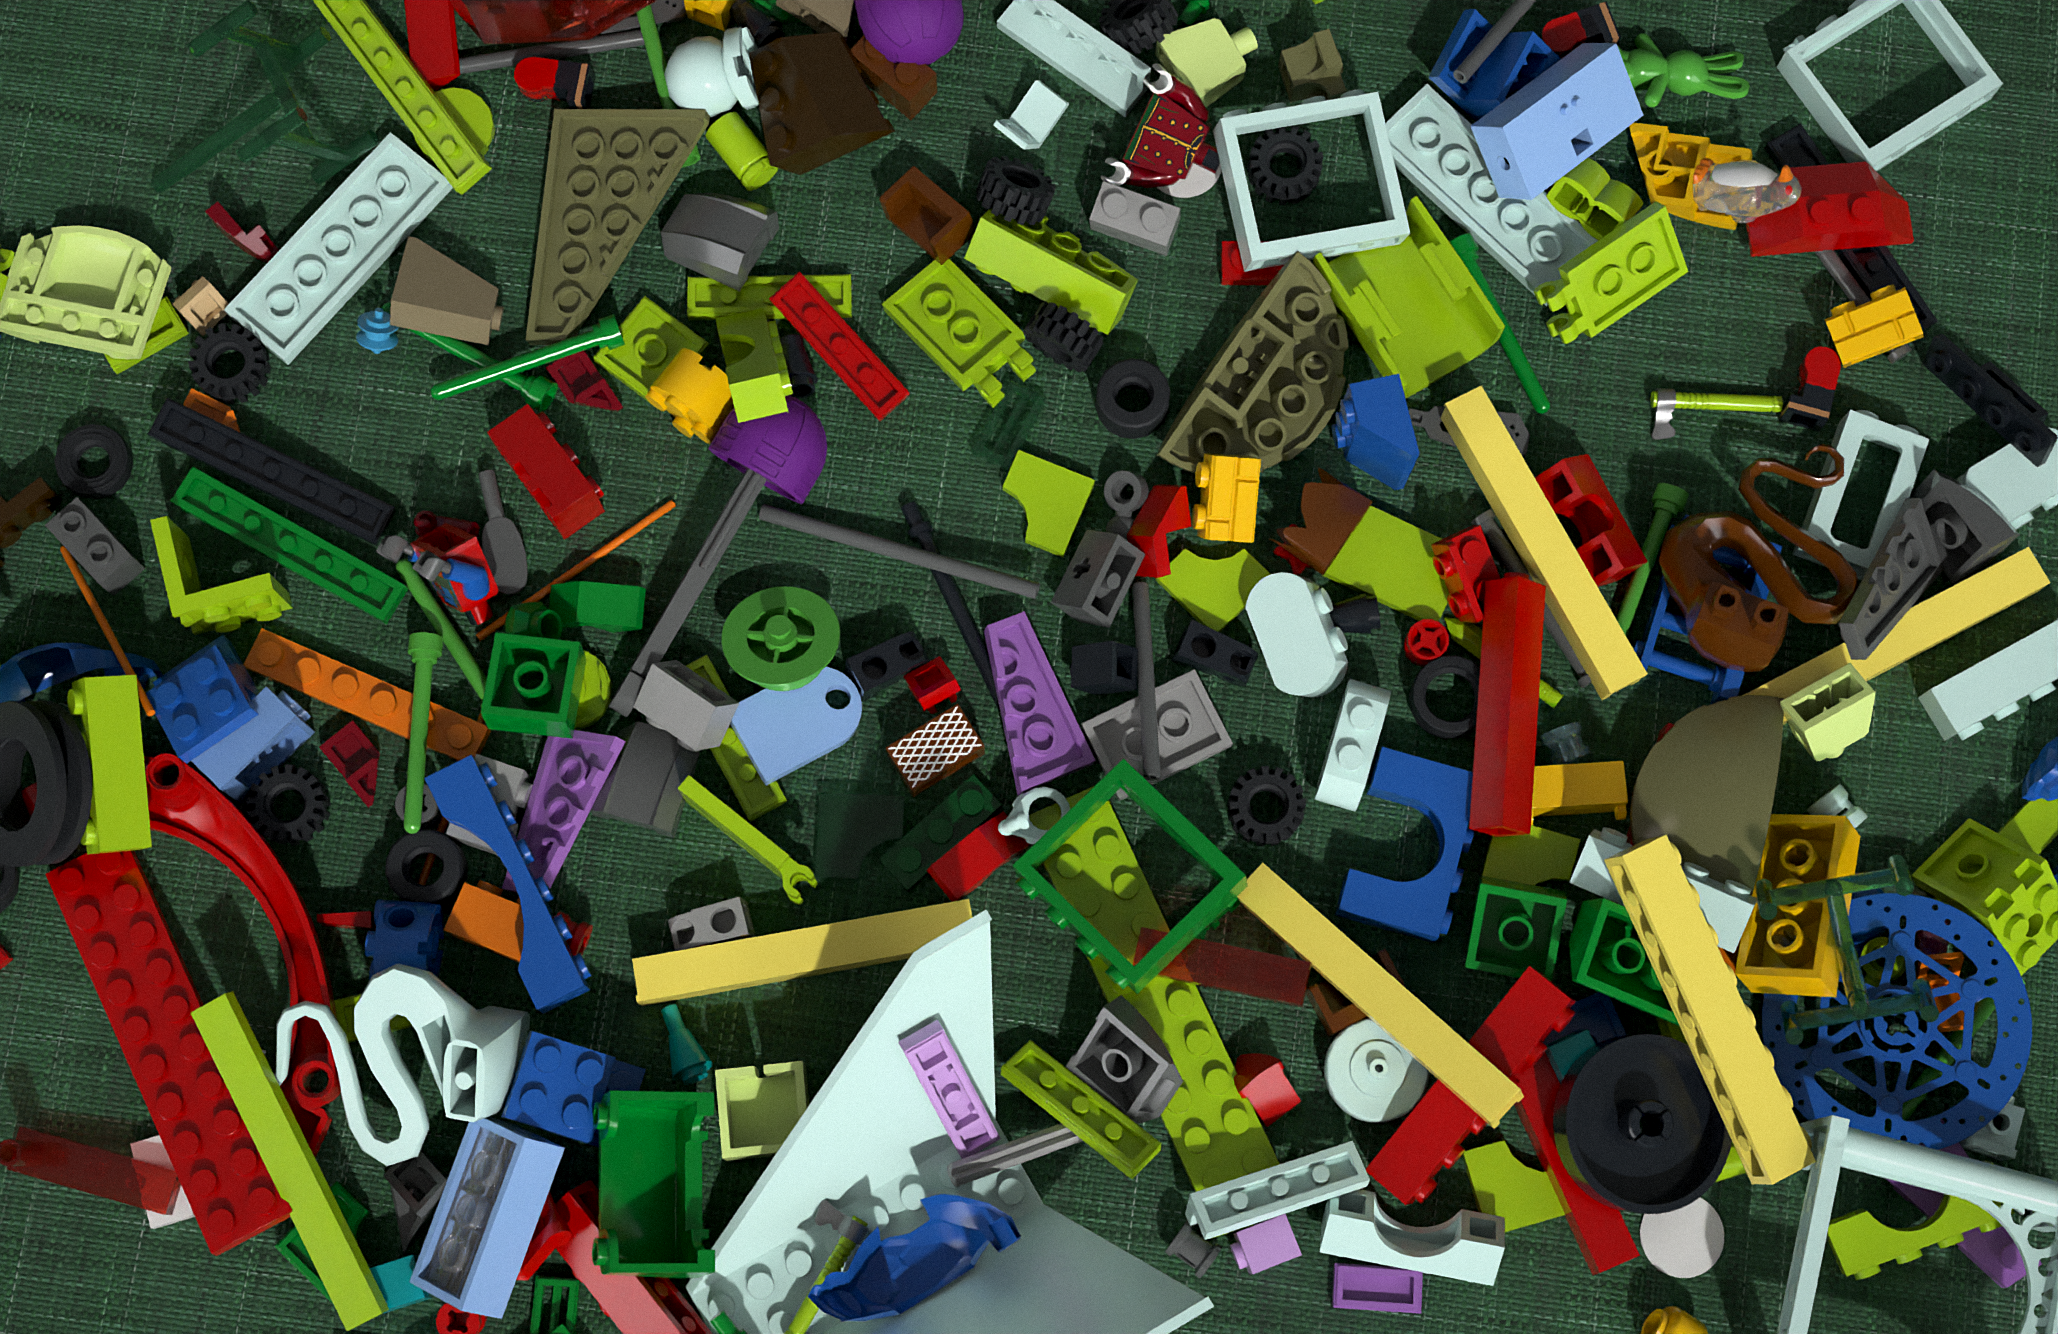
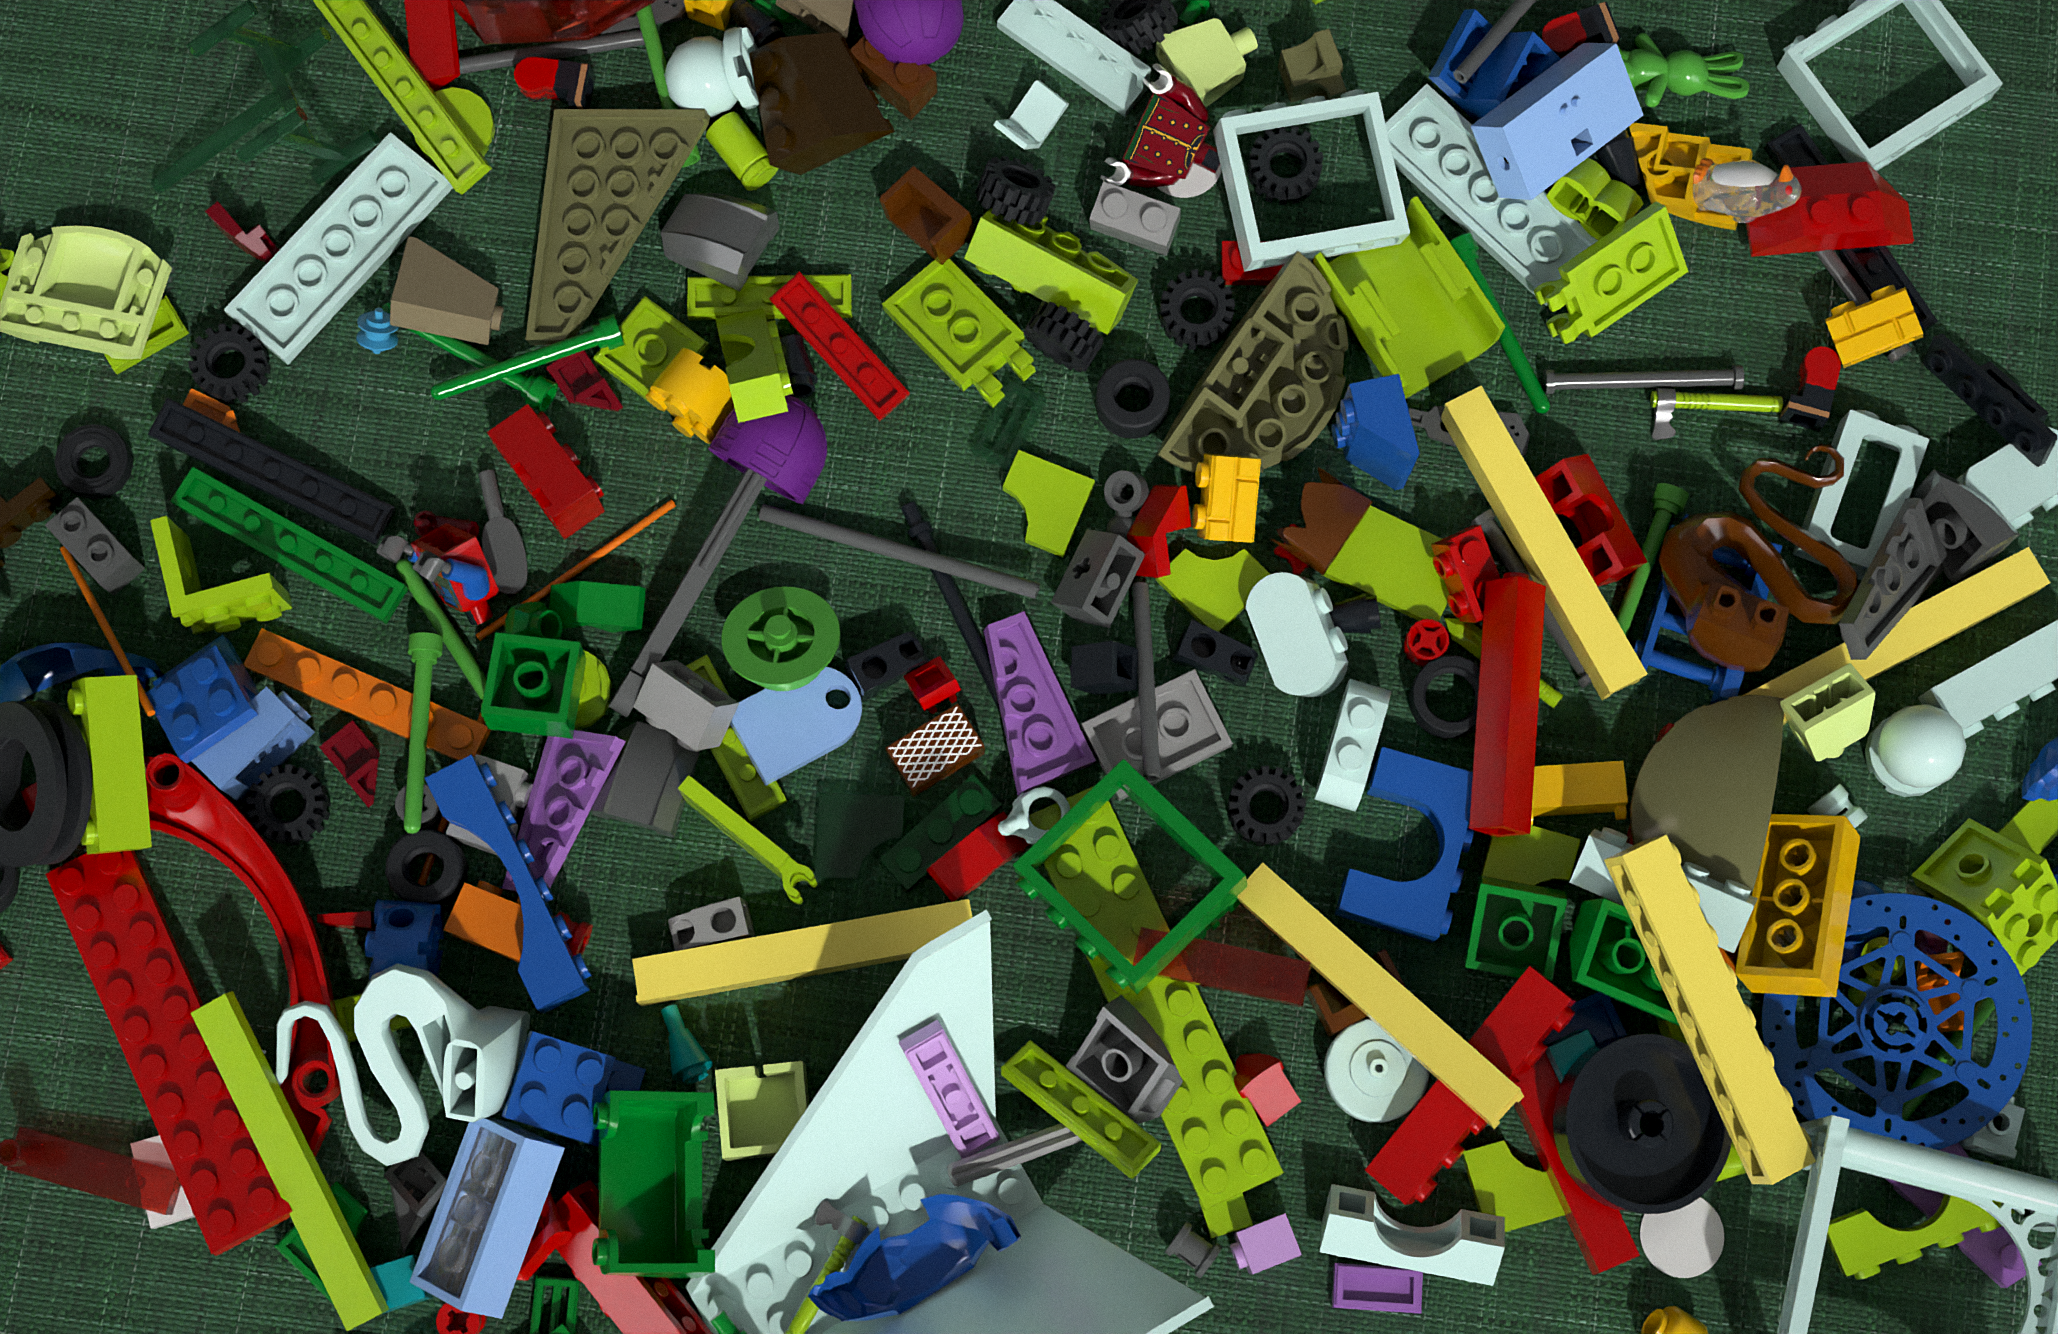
tan tile [172,276,229,336] -> none
light aqua fence [1185,1141,1370,1240] -> none
clear light blue wheel [1540,722,1592,765] -> none
clear green piece [1755,855,1939,1045] -> none
none -> black tyre [1159,269,1235,350]
none -> dark grey bar [1542,365,1744,394]
none -> black cone [1595,129,1642,189]
none -> light aqua tile [1865,704,1967,797]

